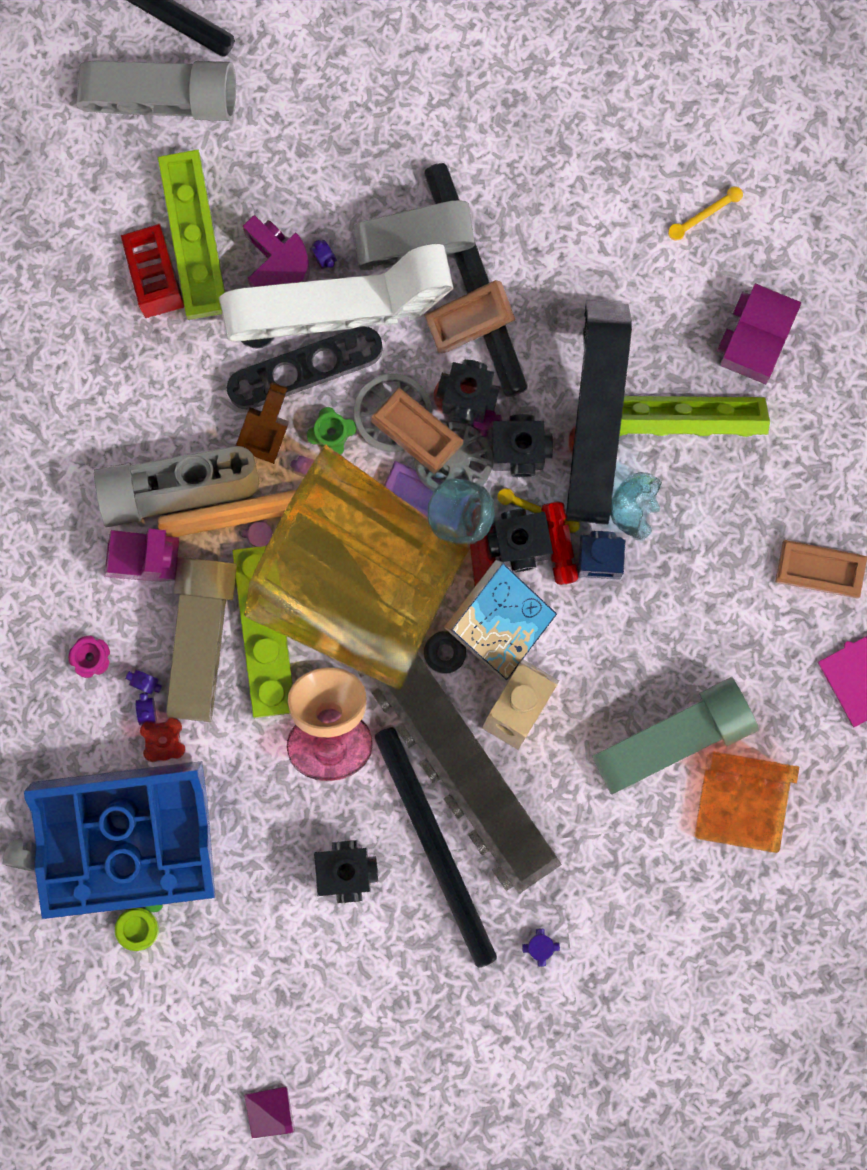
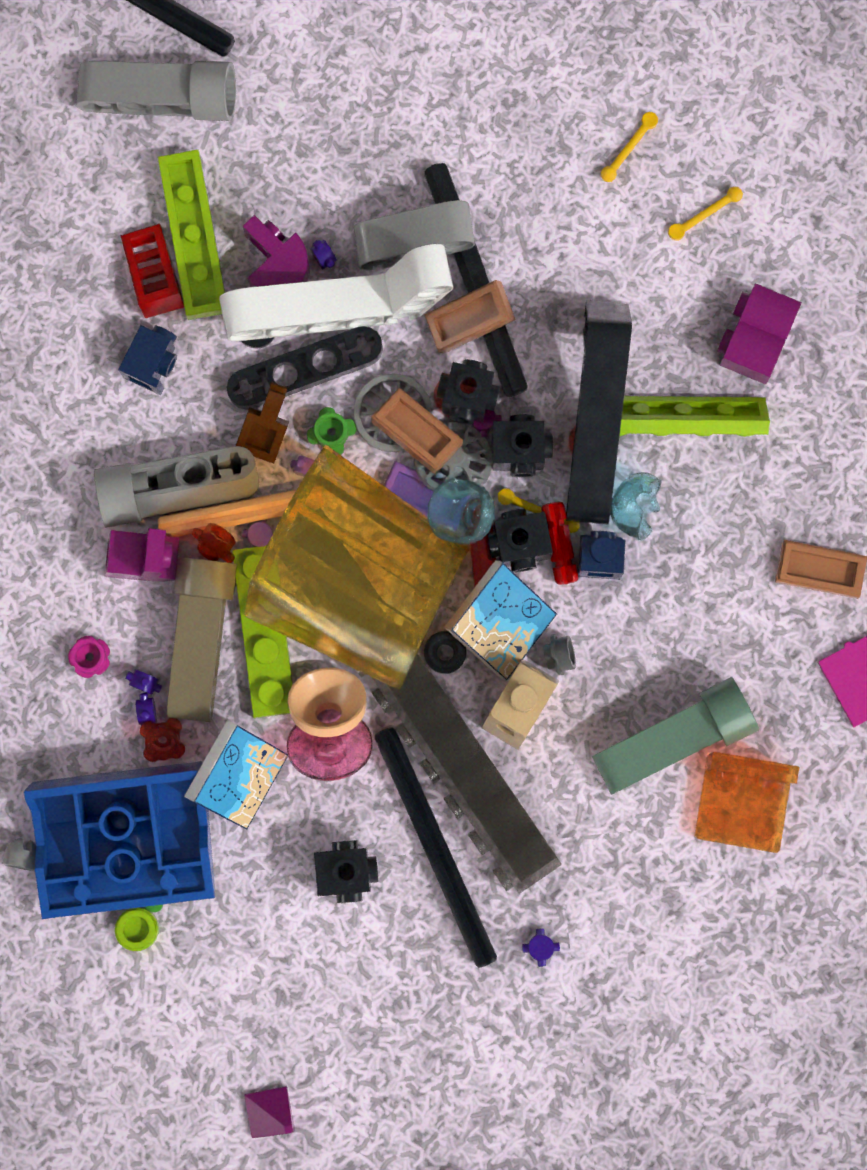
none -> dark blue brick [118,325,177,396]
none -> tile [184,720,289,830]
none -> clear red plate [191,523,236,563]
none -> dark grey plate [543,634,576,675]
none -> yellow hinge [601,112,658,182]

